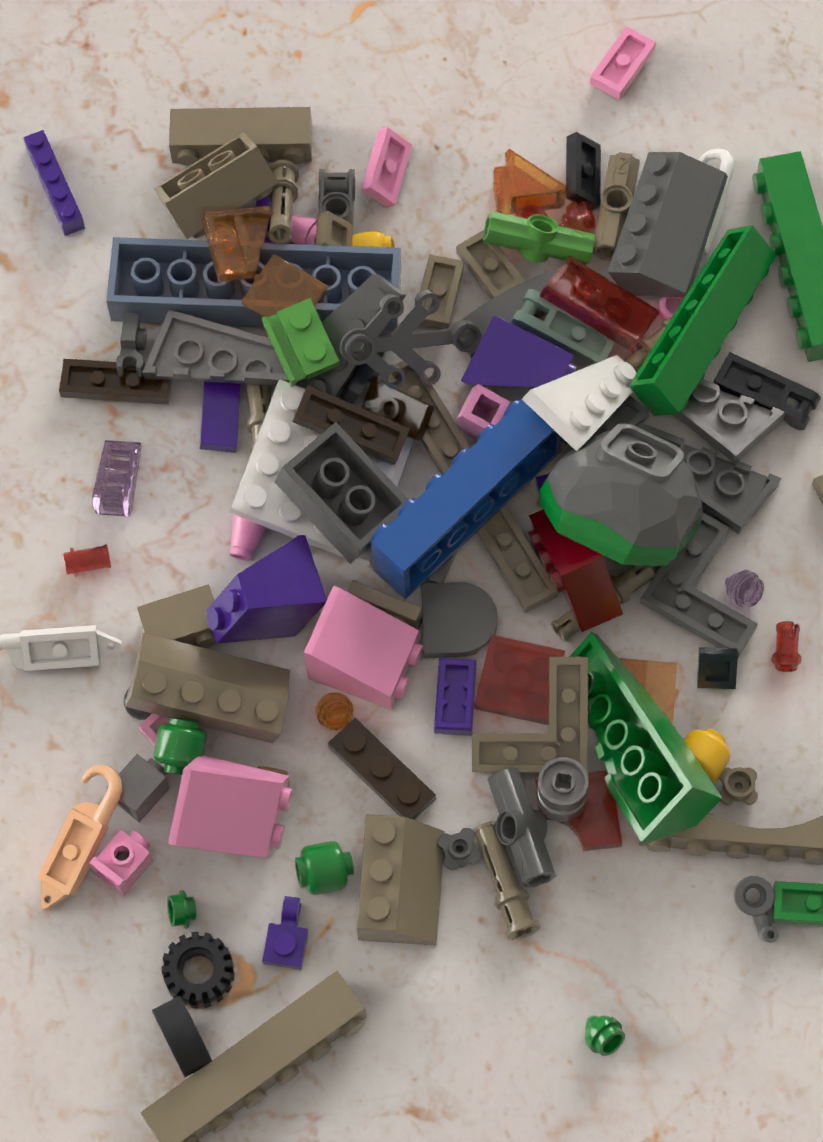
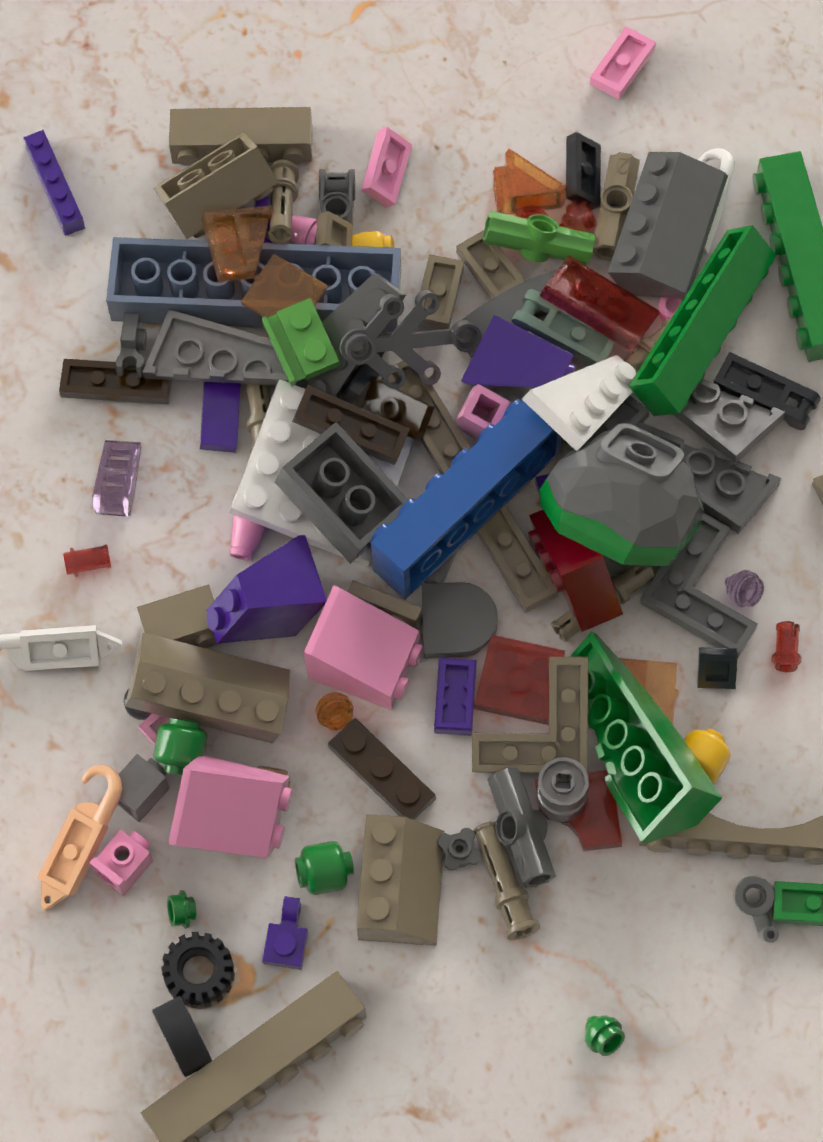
dark tan plate [719,767,758,805] -> none

